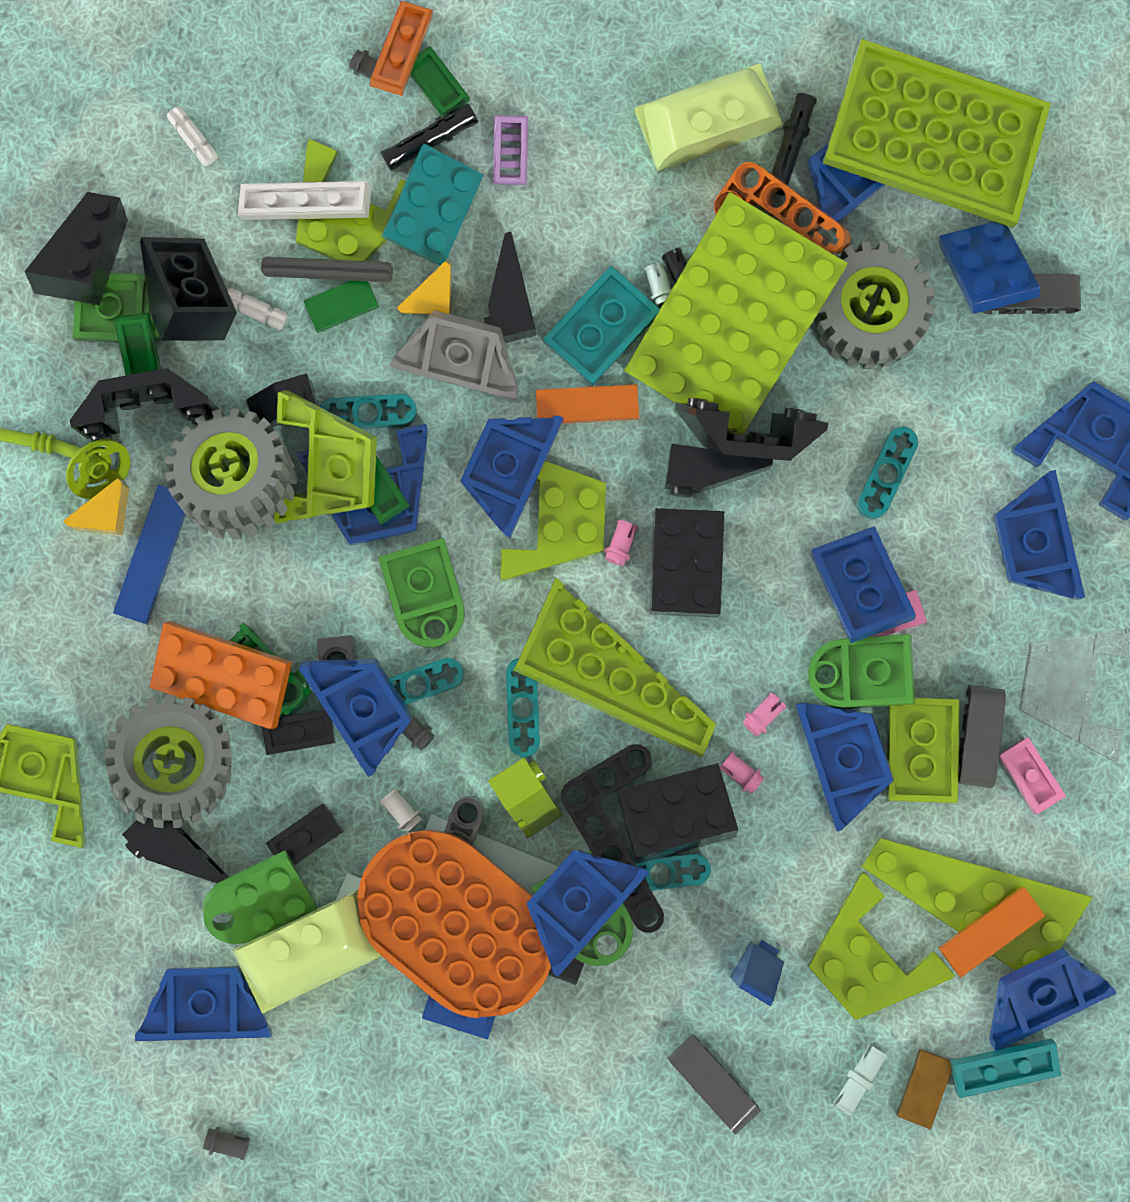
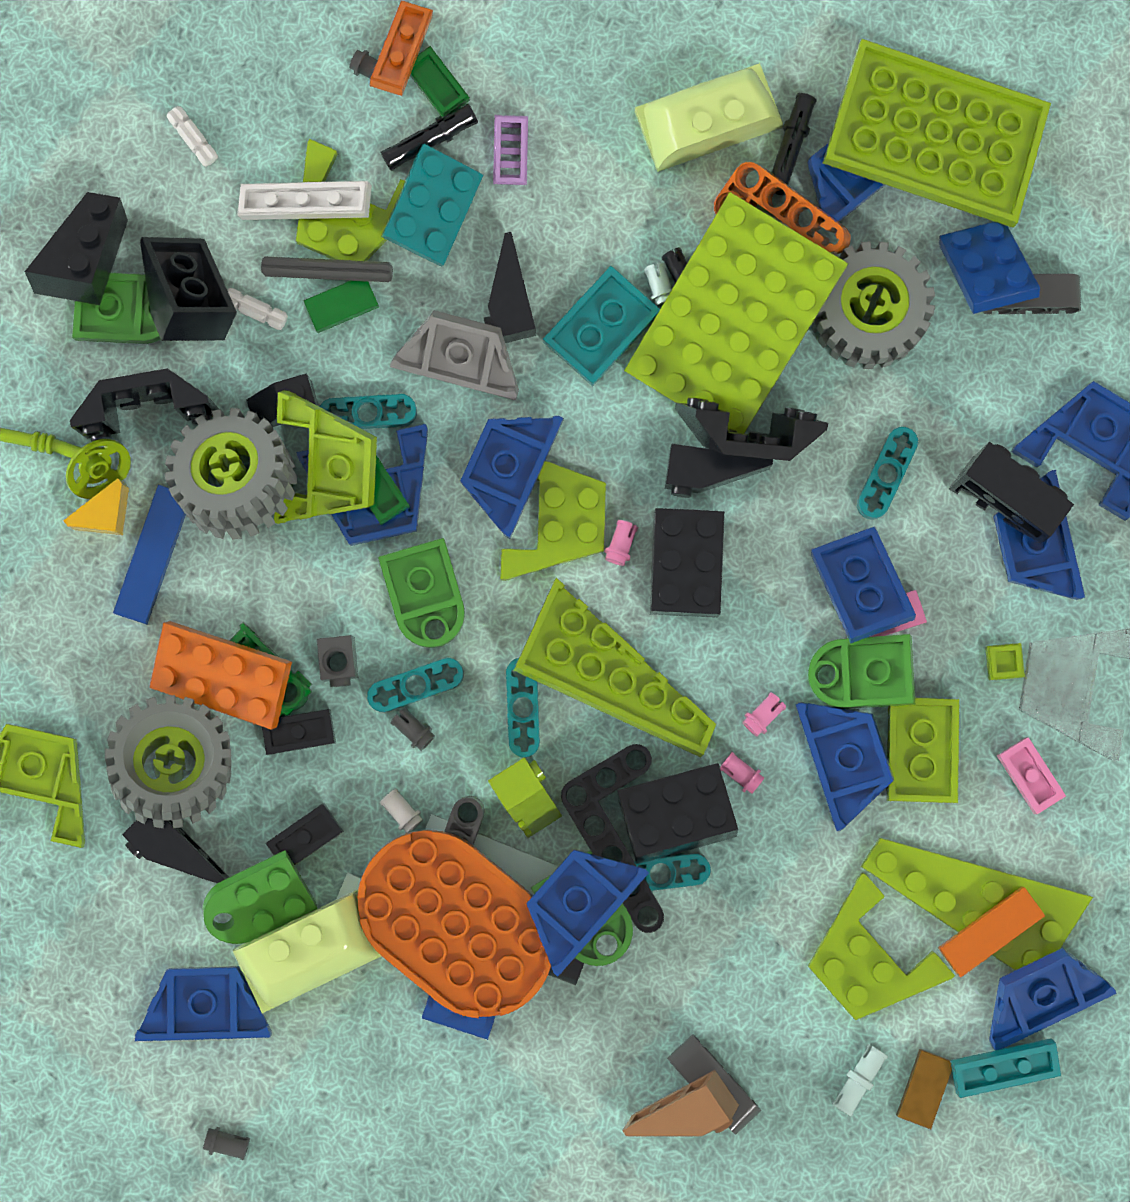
green tile [114,312,161,376] -> none
blue wing [298,659,412,777] -> none
yellow slope [397,260,453,314] -> none
orange tile [536,384,639,424] -> none
blue slope [730,940,784,1006] -> none
dark grey beam [958,685,1006,788] -> none
none -> medium nougat slope [622,1070,739,1136]
none -> black wedge [949,442,1074,544]
none -> lime tile [985,643,1025,681]

